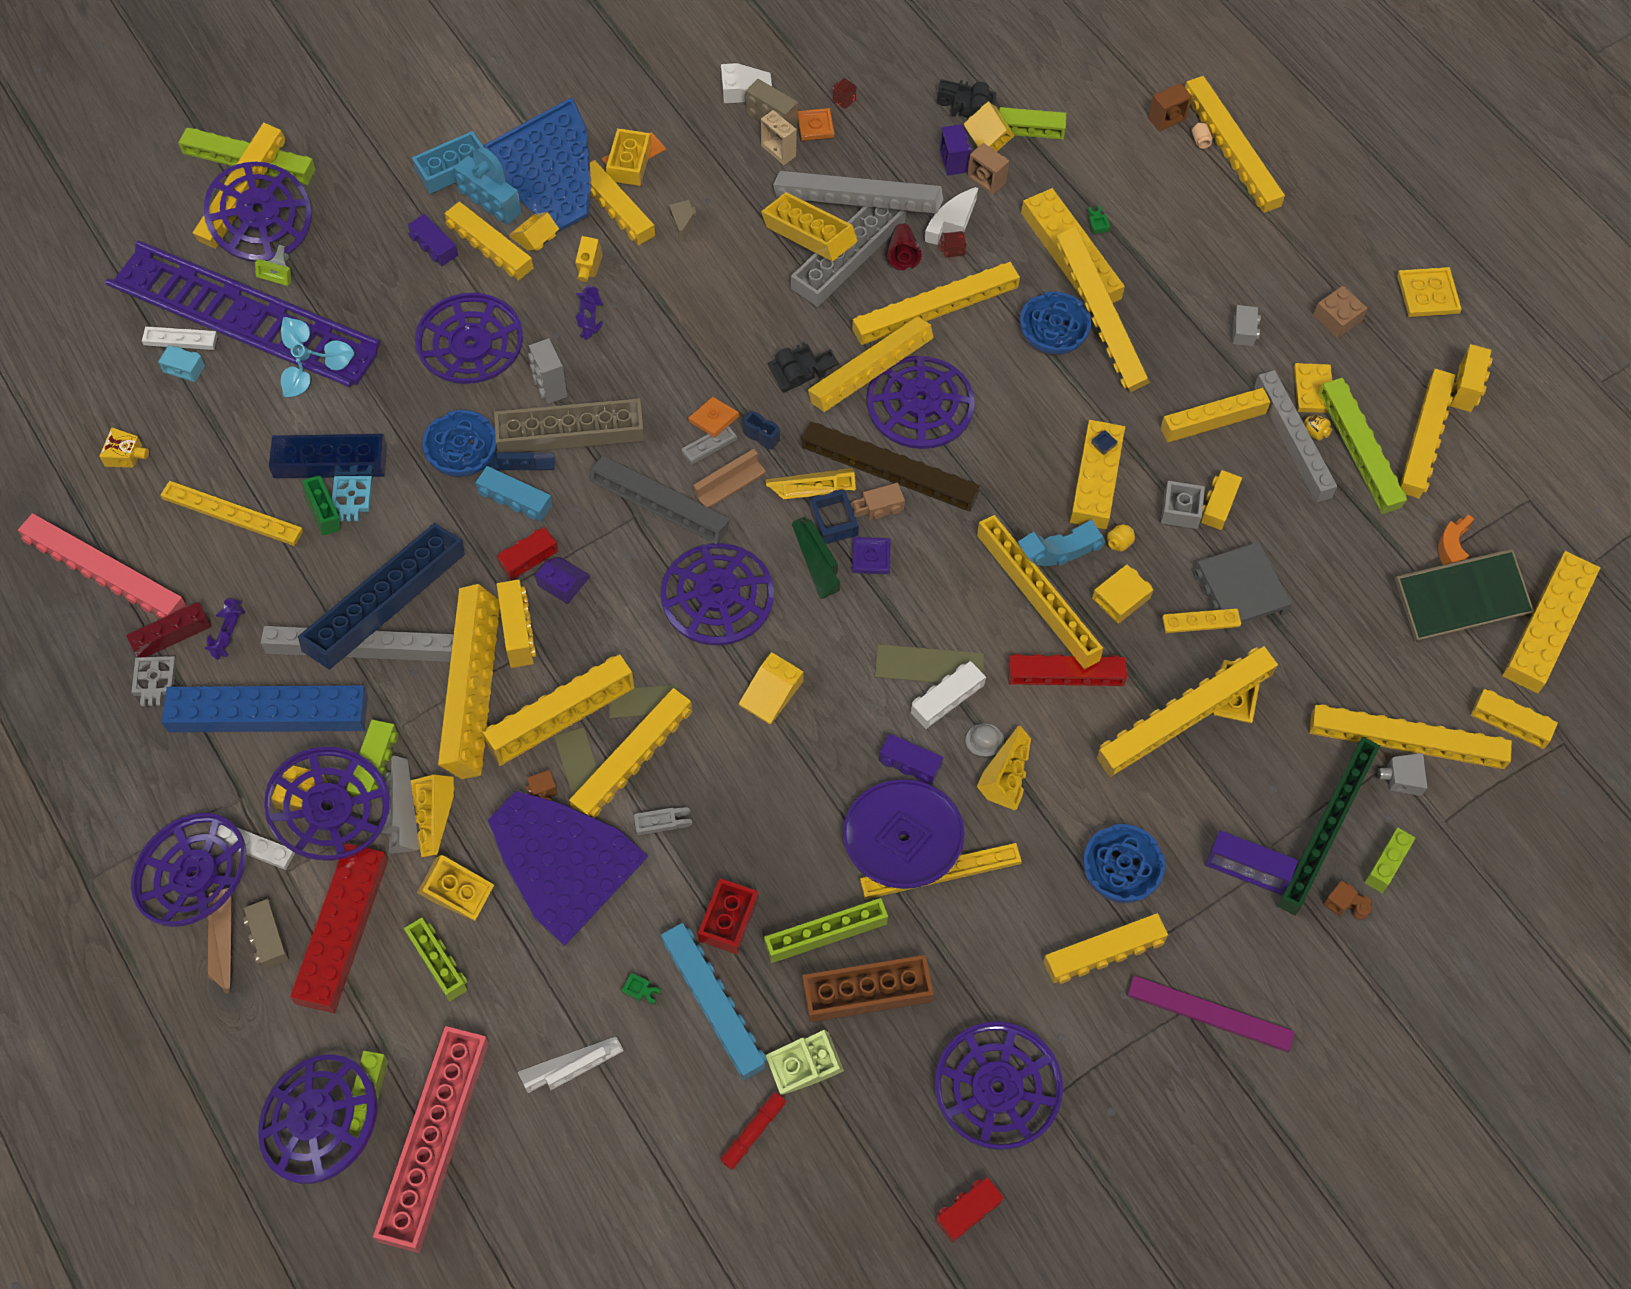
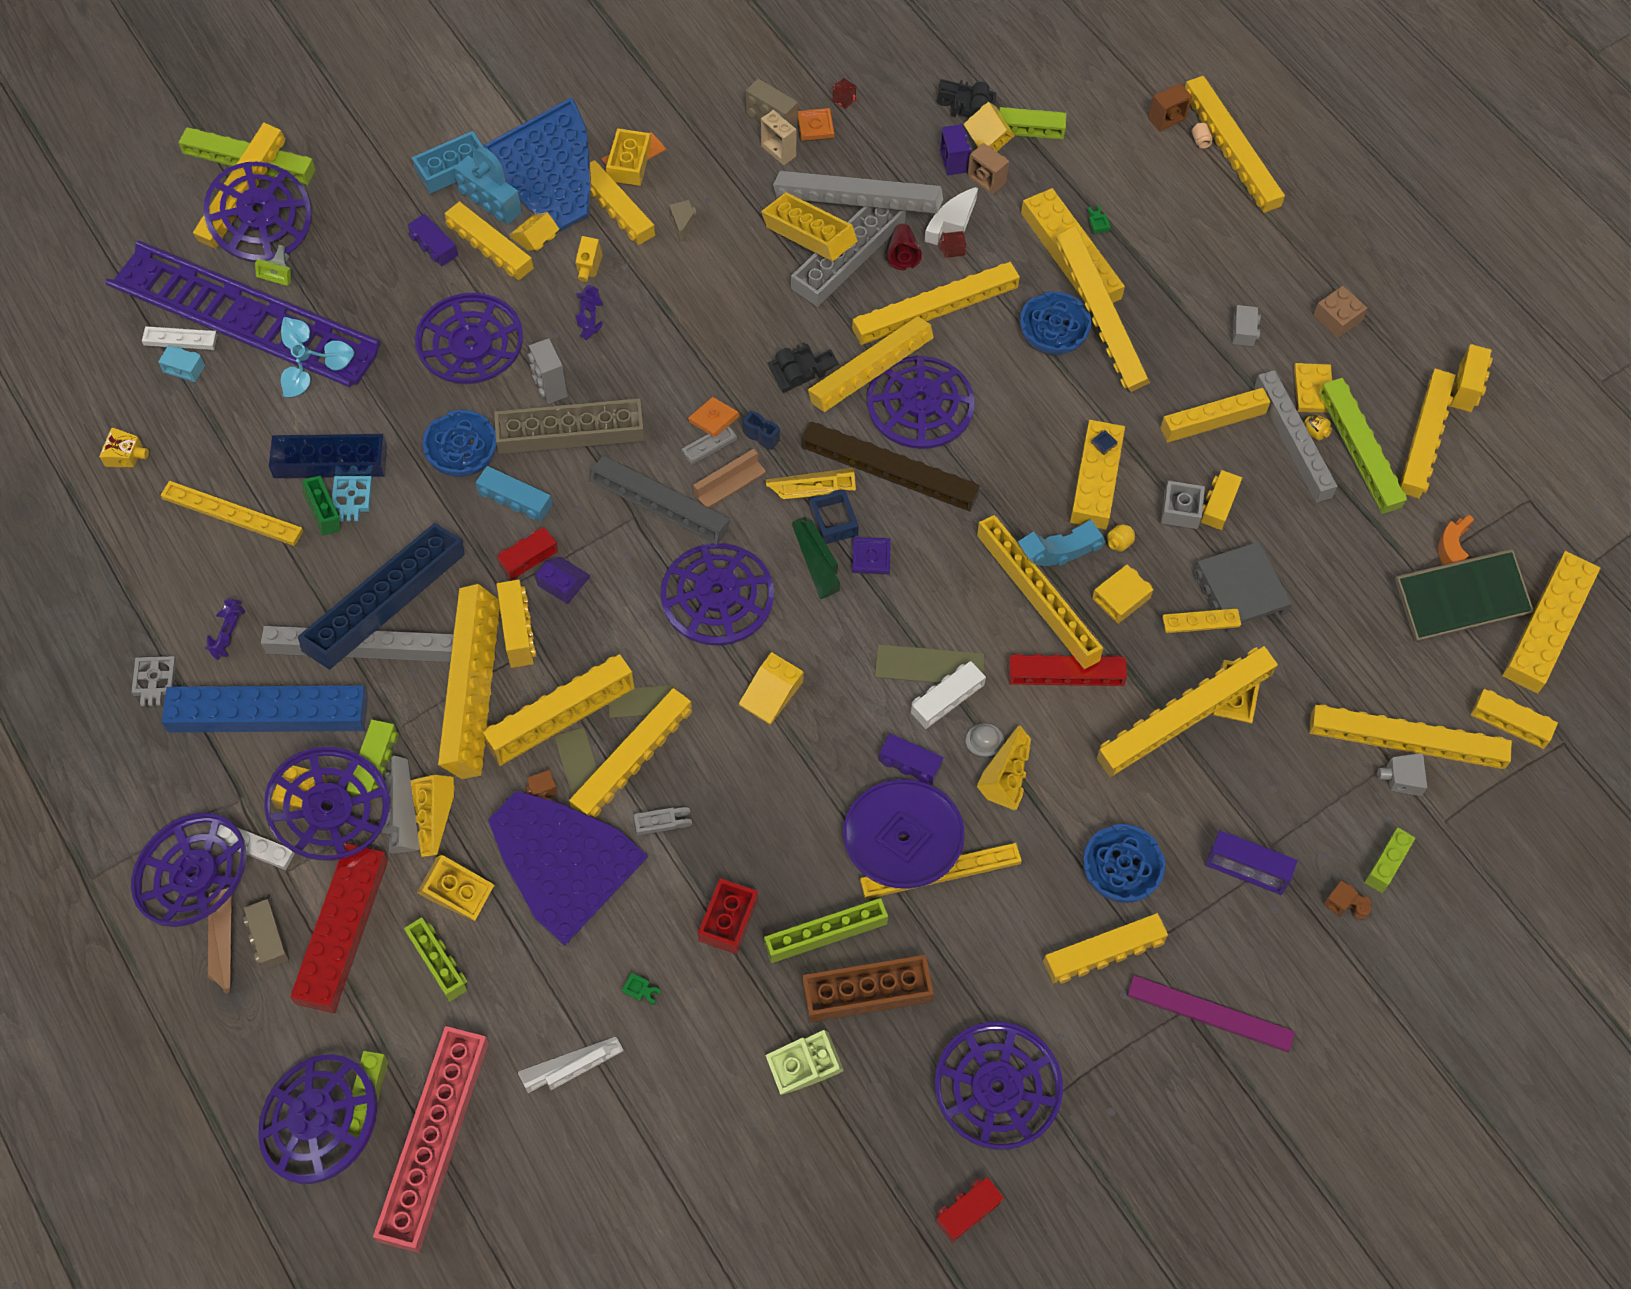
coral brick [18,513,187,619] -> none
dark red brick [126,602,211,658] -> none
dark blue bracket [481,452,555,470] -> none
dark azure brick [661,923,767,1081] -> none
red piece [719,1092,787,1171] -> none
white slope [721,63,772,103] -> none
medium nougat brick [850,483,905,520] -> none
dark green brick [1277,737,1380,916] -> none
yellow plate [1397,267,1462,317] -> none

